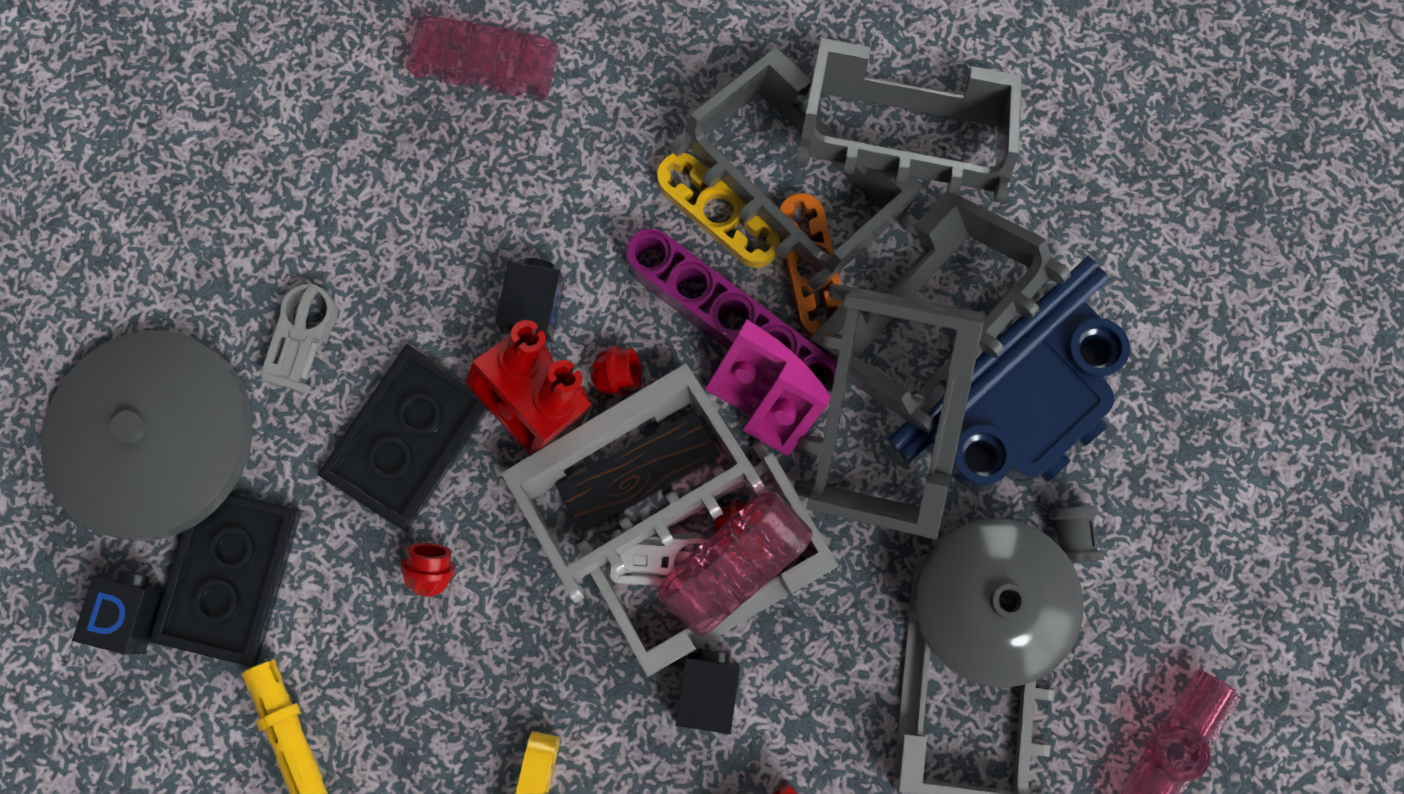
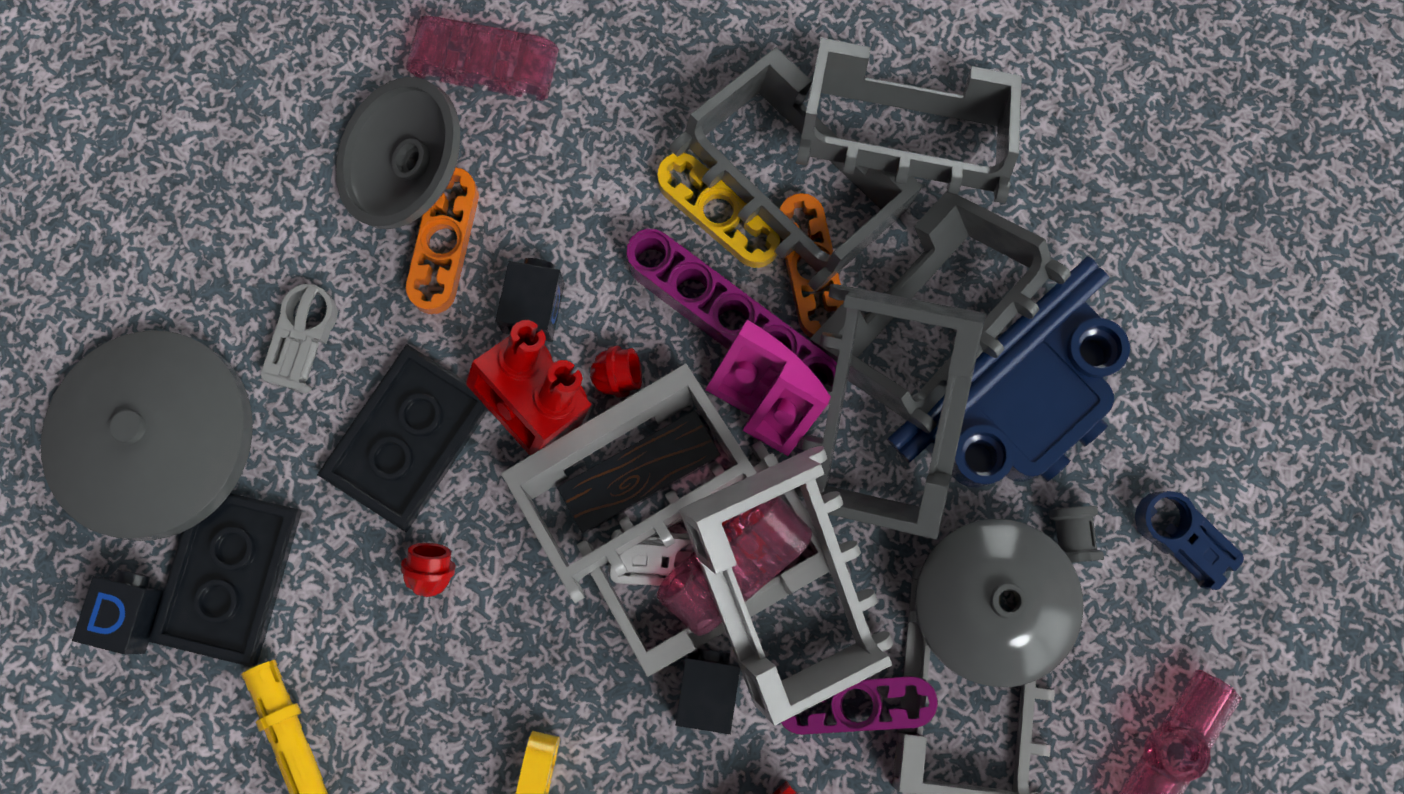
none -> dark grey dish [336,77,460,229]
none -> orange beam [406,167,479,314]
none -> light grey hinge [679,446,893,726]
none -> magenta beam [781,676,938,735]
none -> dark blue piece [1135,491,1244,590]

